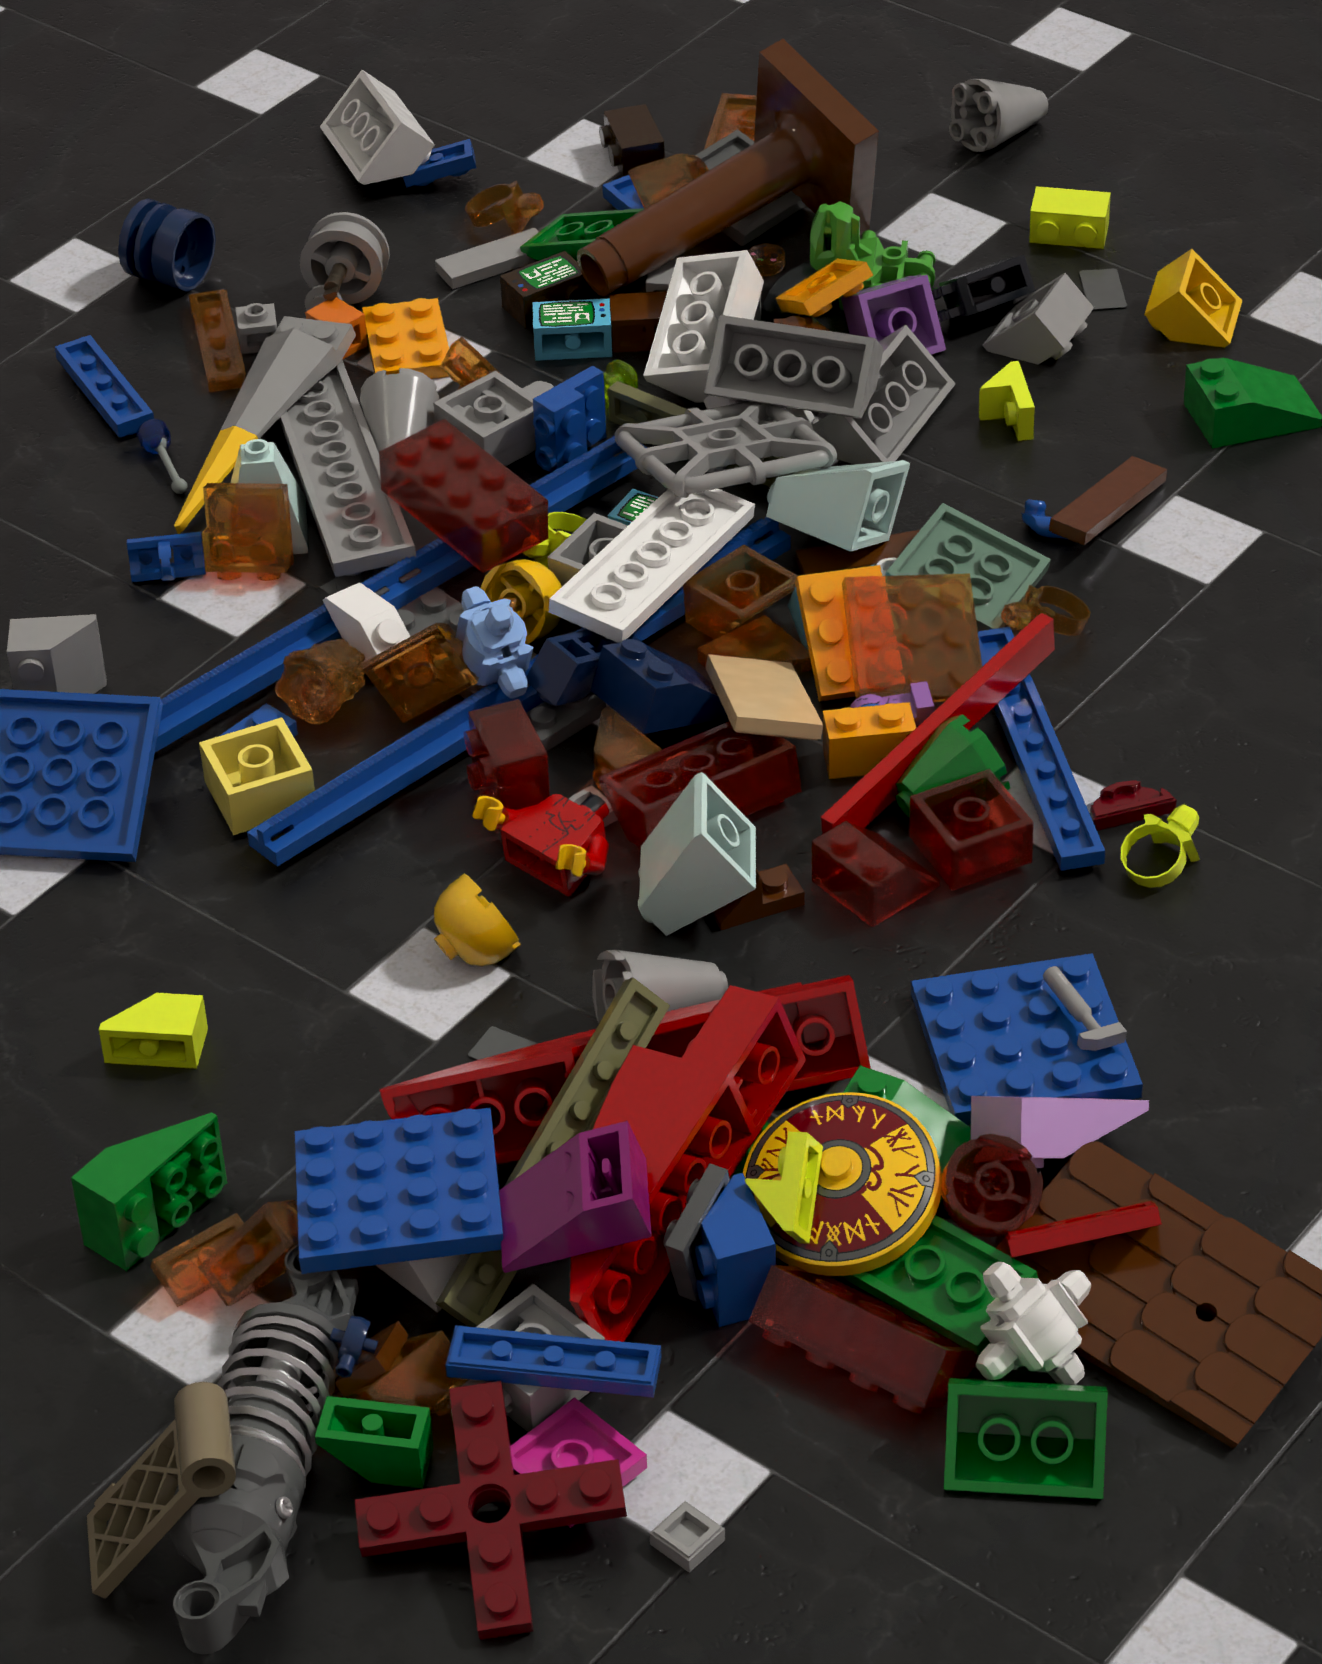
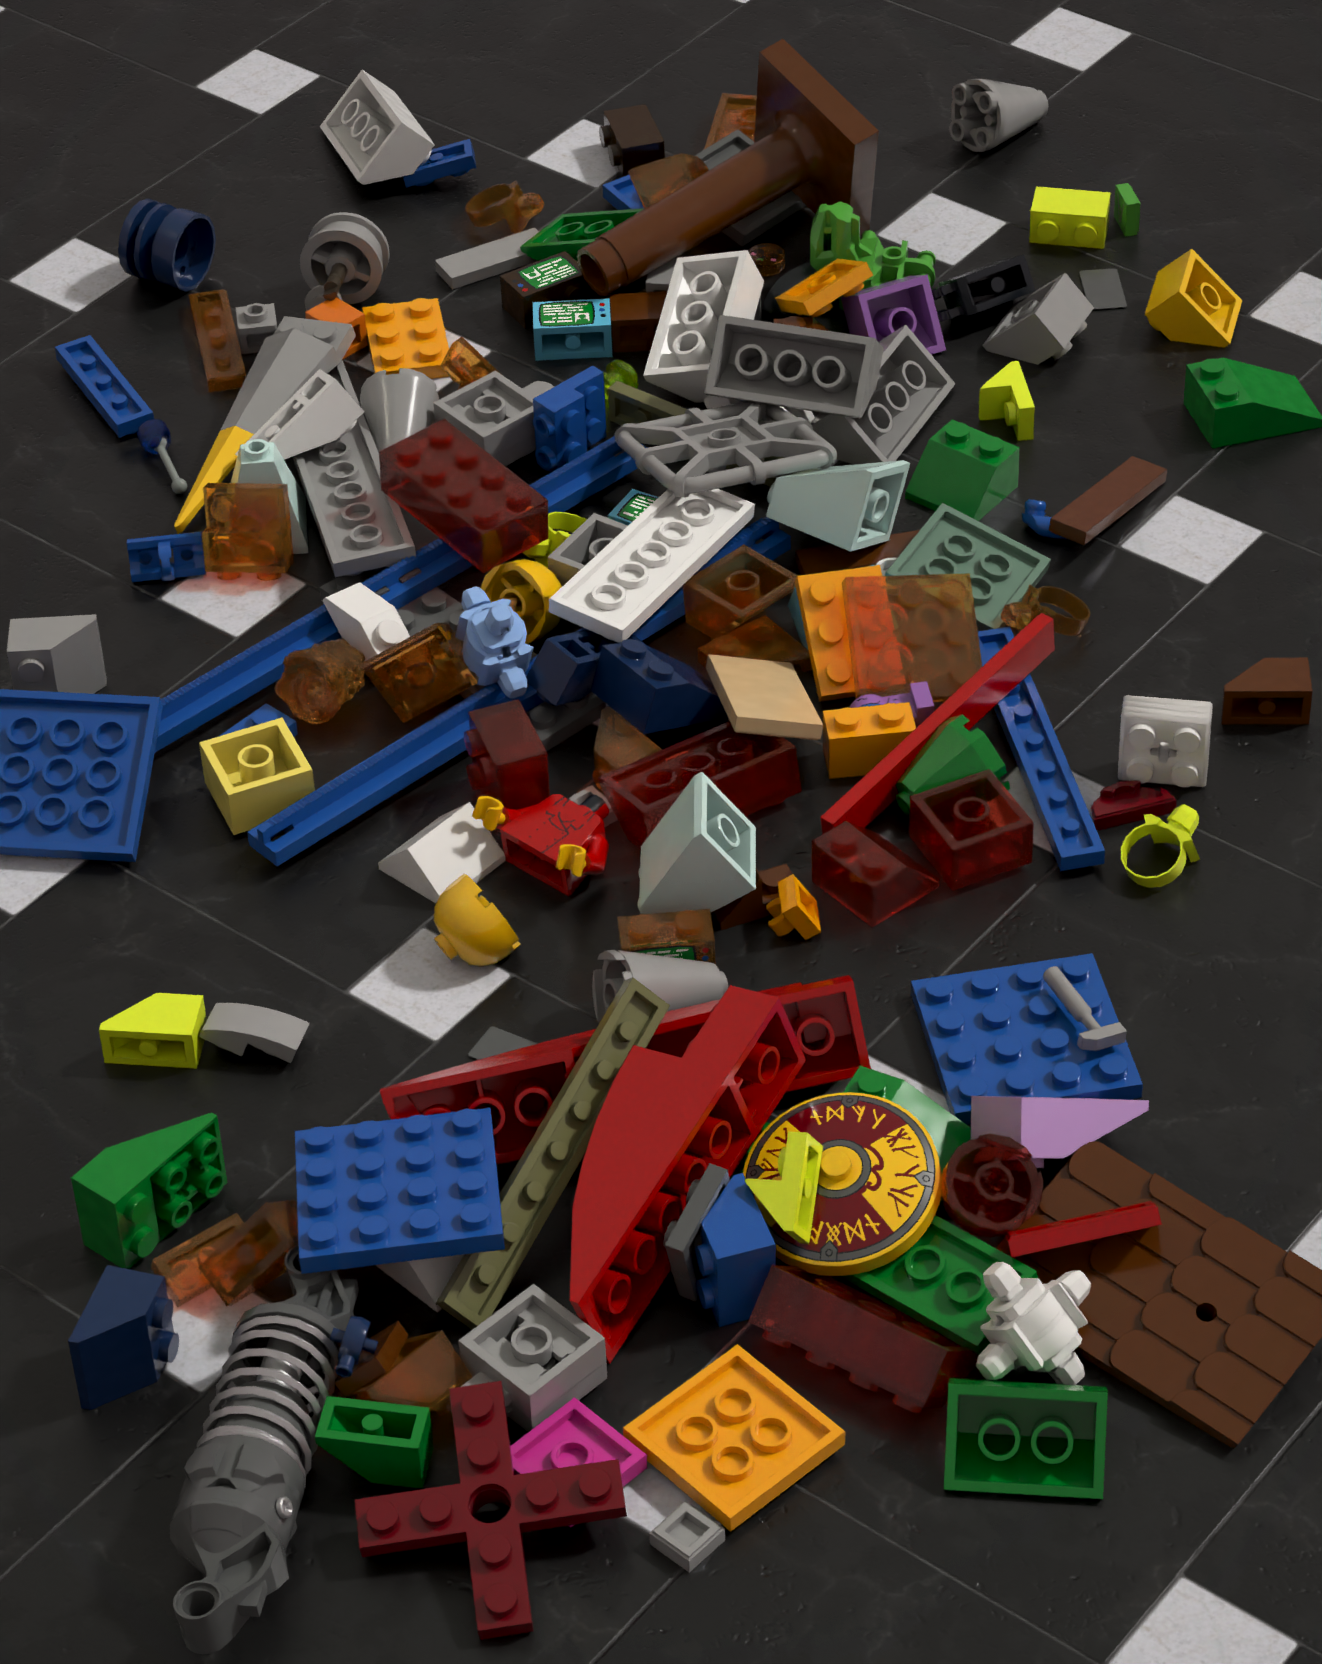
dark tan piece [87,1382,236,1599] -> none
blue tile [446,1325,662,1398] -> none
magenta slope [499,1121,652,1273] -> none
none -> dark blue slope [68,1265,179,1410]
none -> light grey slope [199,1003,310,1063]
none -> white slope [235,369,364,460]
none -> white slope [378,802,506,903]
none -> clear orange brick [617,909,715,964]
none -> light orange plate [623,1344,845,1532]
none -> light orange tile [766,874,821,940]
none -> green slope [905,419,1020,521]
none -> bright green tile [1114,183,1141,237]
none -> white brick [1118,695,1213,787]
none -> reddish brown slope [1221,657,1313,725]

